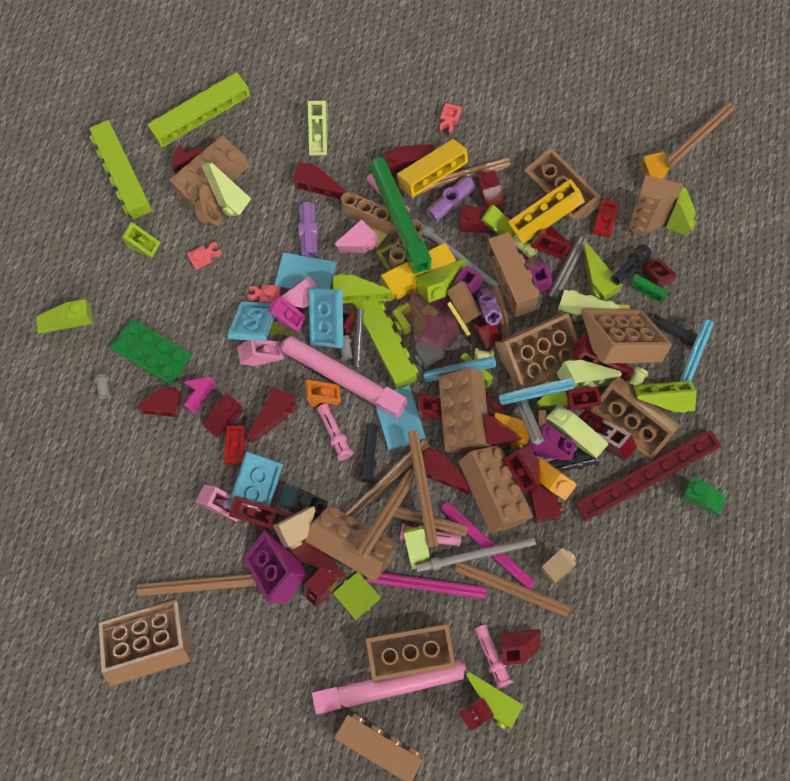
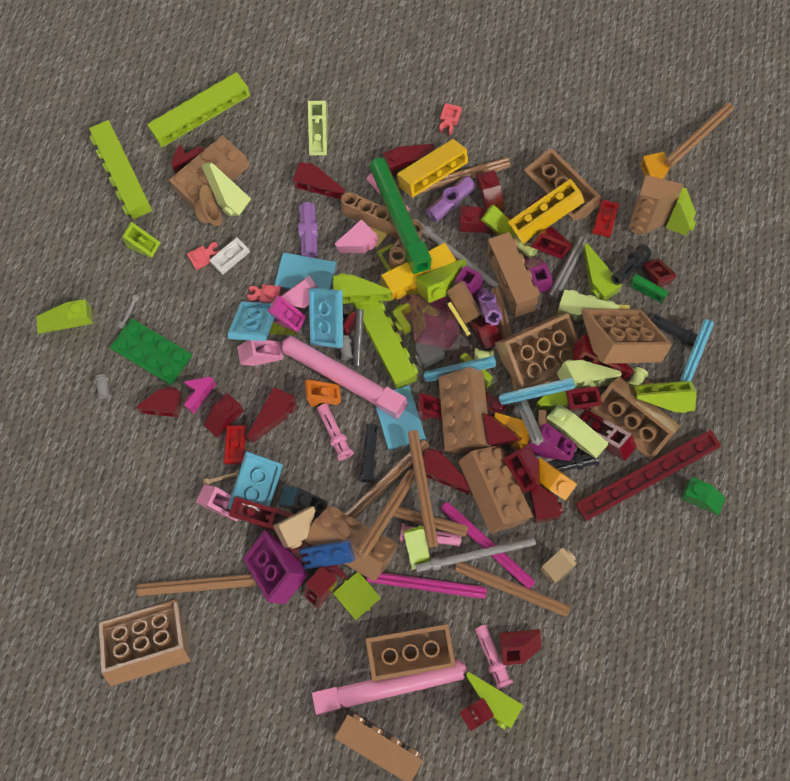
none -> light grey hinge [119,294,139,329]
none -> tan hinge [203,469,240,485]
none -> white plate [209,238,250,275]
none -> blue hinge [299,540,355,569]

